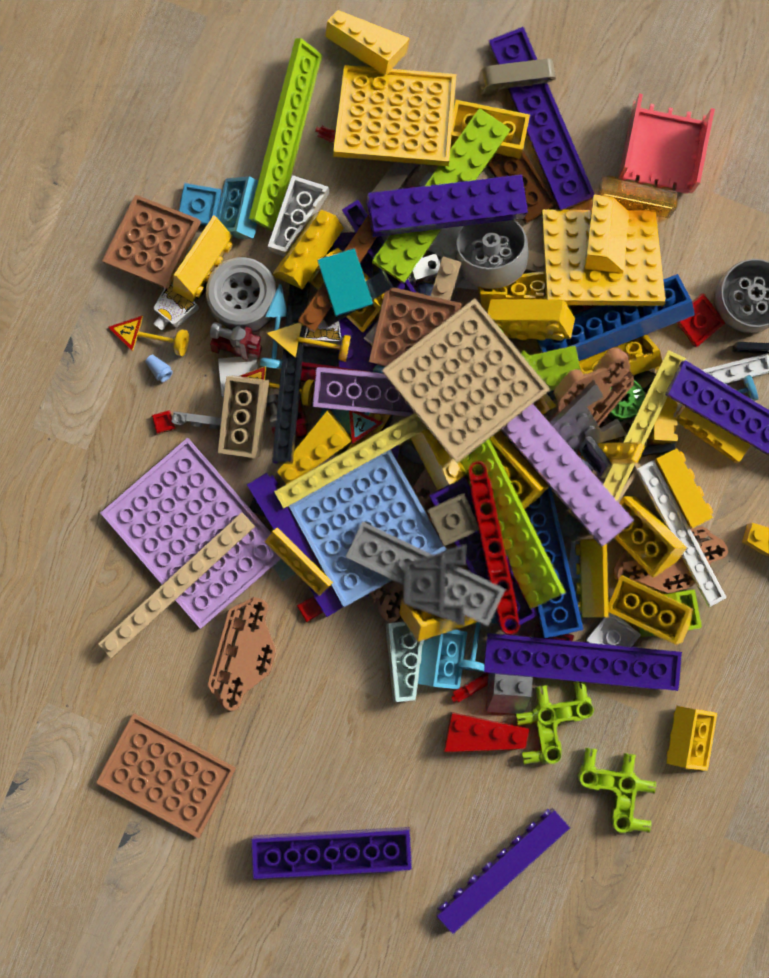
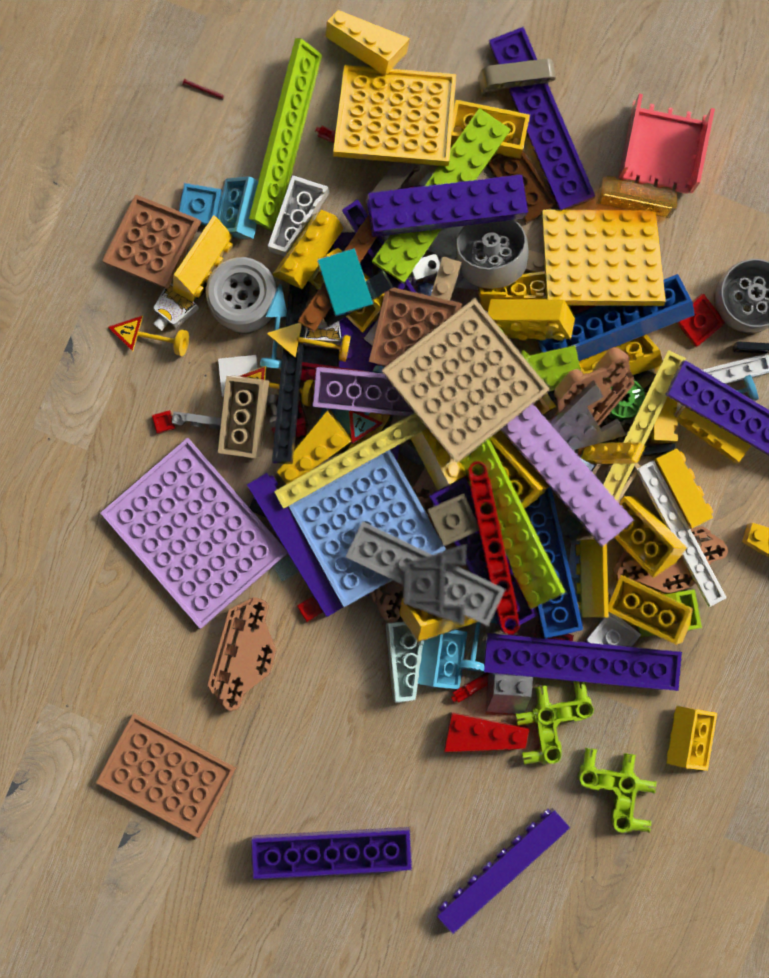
tan plate [98,513,255,658] -> none
light blue cone [145,355,173,382] -> none
dark red hips [210,322,262,361] -> none
yellow plate [264,528,333,596] -> none
black tile [579,436,613,479] -> none
yellow slope [585,195,629,274] -> none
none -> dark red piece [183,78,225,99]

